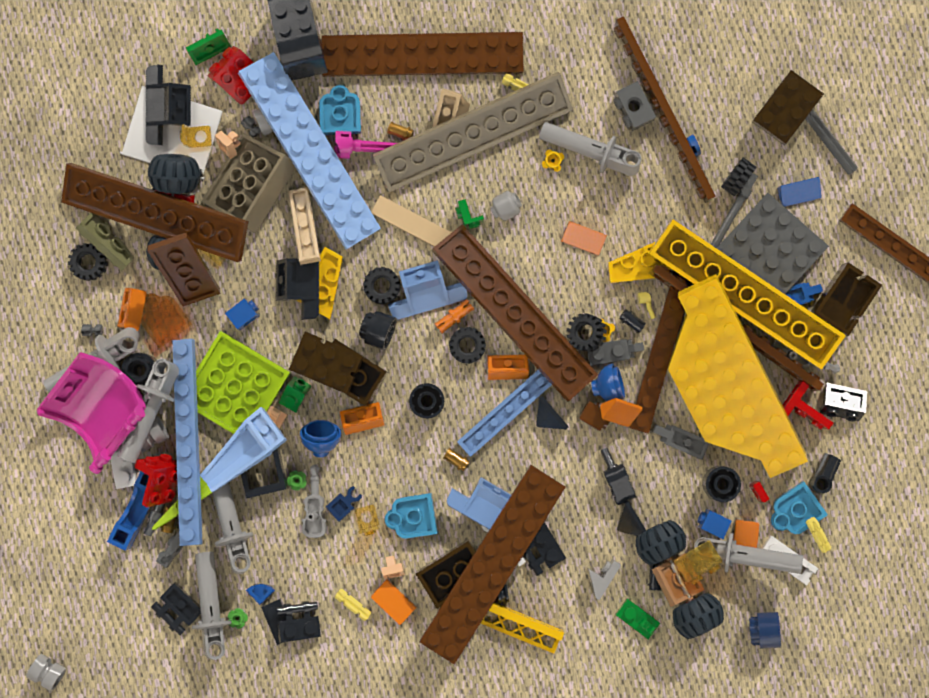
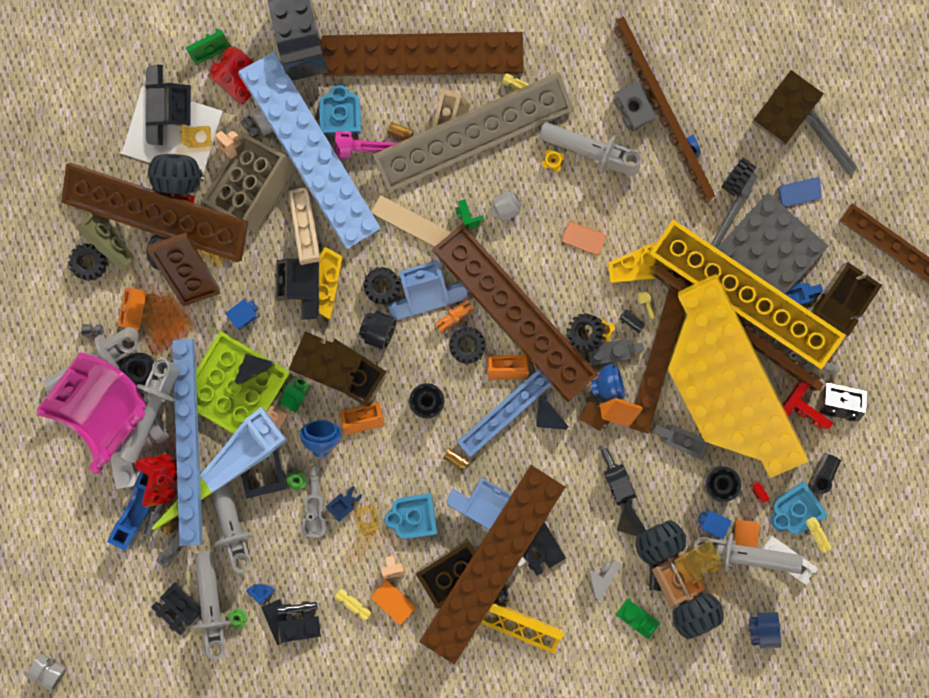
none -> black slope [235,354,275,385]

